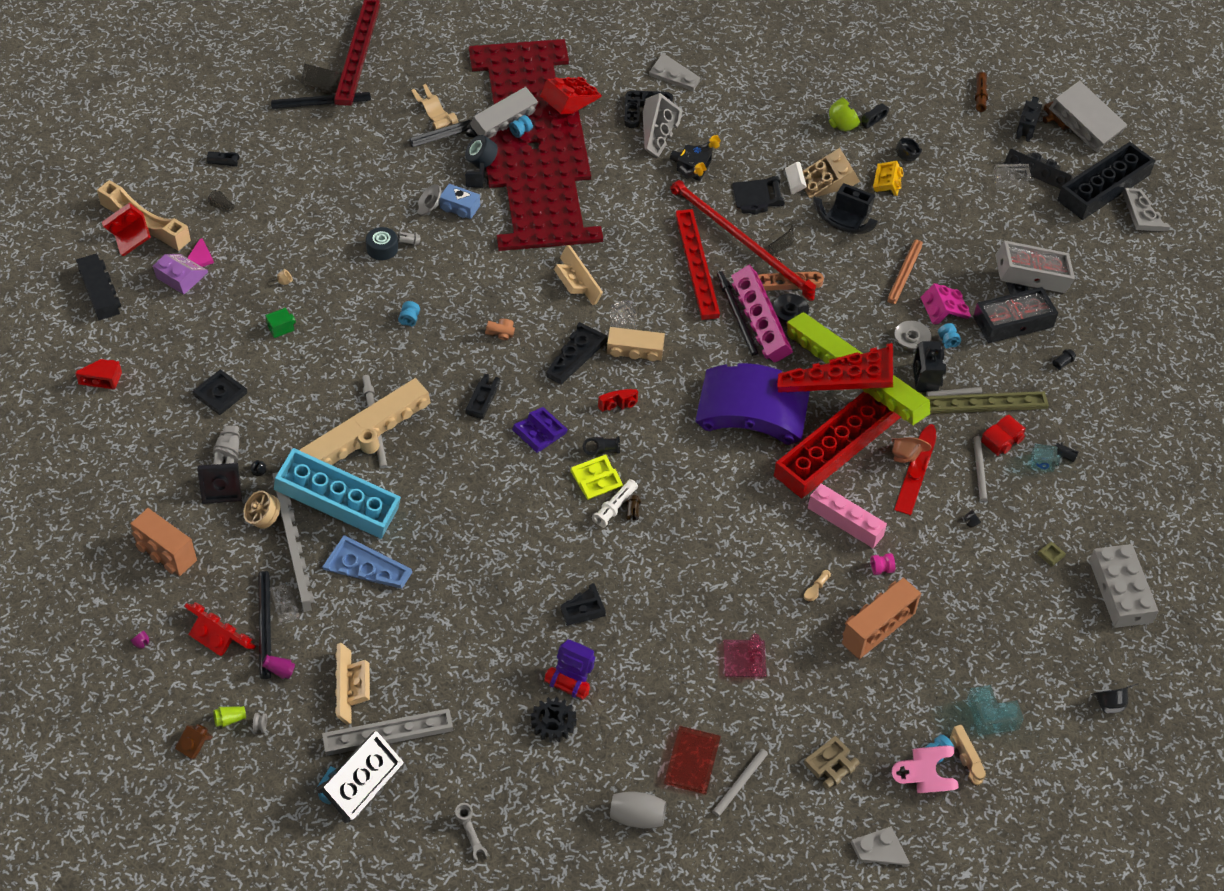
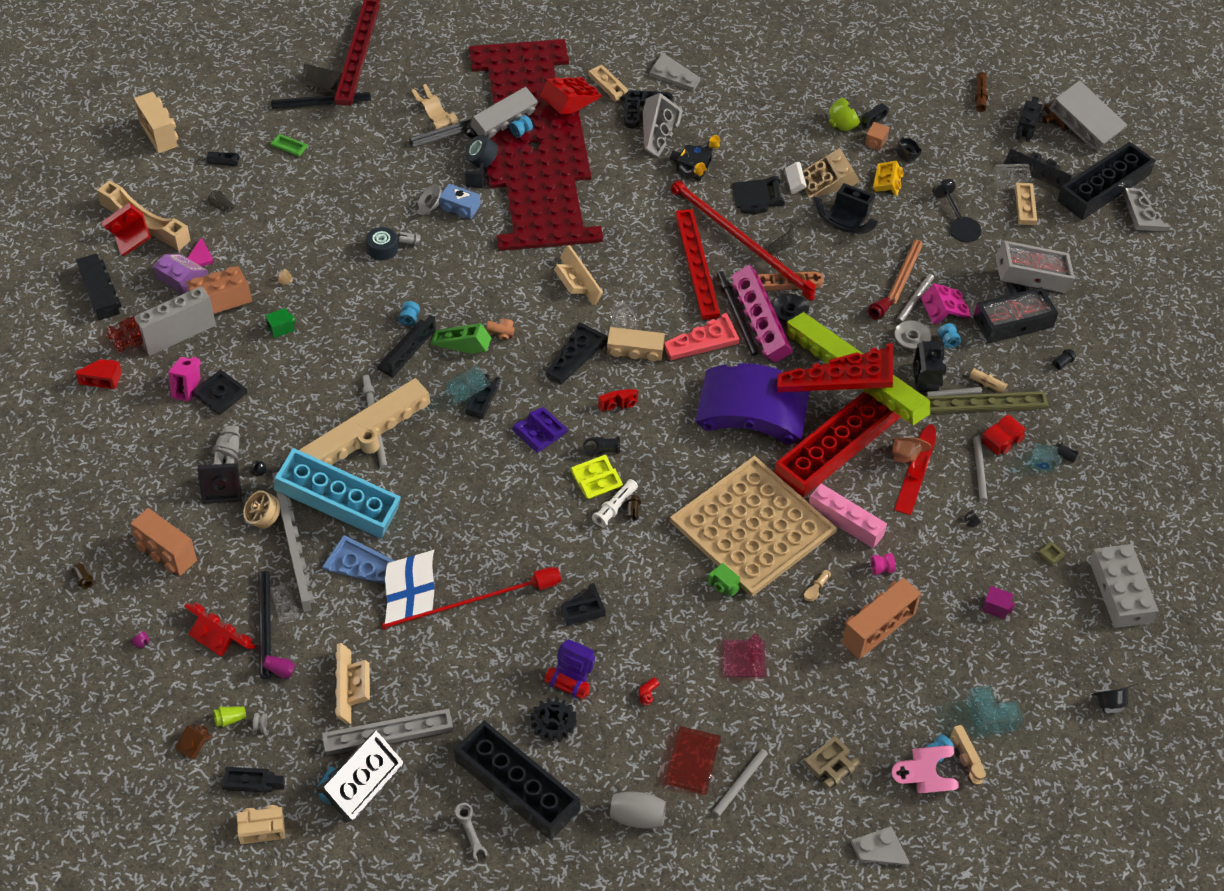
none -> dark brown pin [71,563,94,589]
none -> clear red plate [107,315,143,352]
none -> tan brick [134,92,179,153]
none -> light grey panel [134,286,216,356]
none -> dark pink torso [168,357,201,402]
none -> nougat brick [186,266,253,314]
none -> black hinge [222,767,285,793]
none -> tan brick [237,805,285,844]
none -> bright green tile [270,134,308,157]
none -> black fence [377,315,436,378]
none -> flag [381,550,562,630]
none -> bright green slope [430,323,492,354]
none -> clear light blue hinge [445,365,490,404]
none -> black brick [454,720,580,841]
none -> tan plate [588,65,628,102]
none -> red arm [639,677,659,705]
none -> coral wing [664,313,740,361]
none -> tan plate [670,456,837,597]
none -> bright green brick [708,563,740,597]
none -> nougat brick [865,122,890,151]
none -> dark red cone [868,297,892,320]
none -> light grey bar [896,274,934,323]
none -> black piece [932,179,982,242]
none -> tan pin [969,368,1008,393]
none -> magenta brick [982,586,1015,619]
none -> tan plate [1015,183,1037,225]

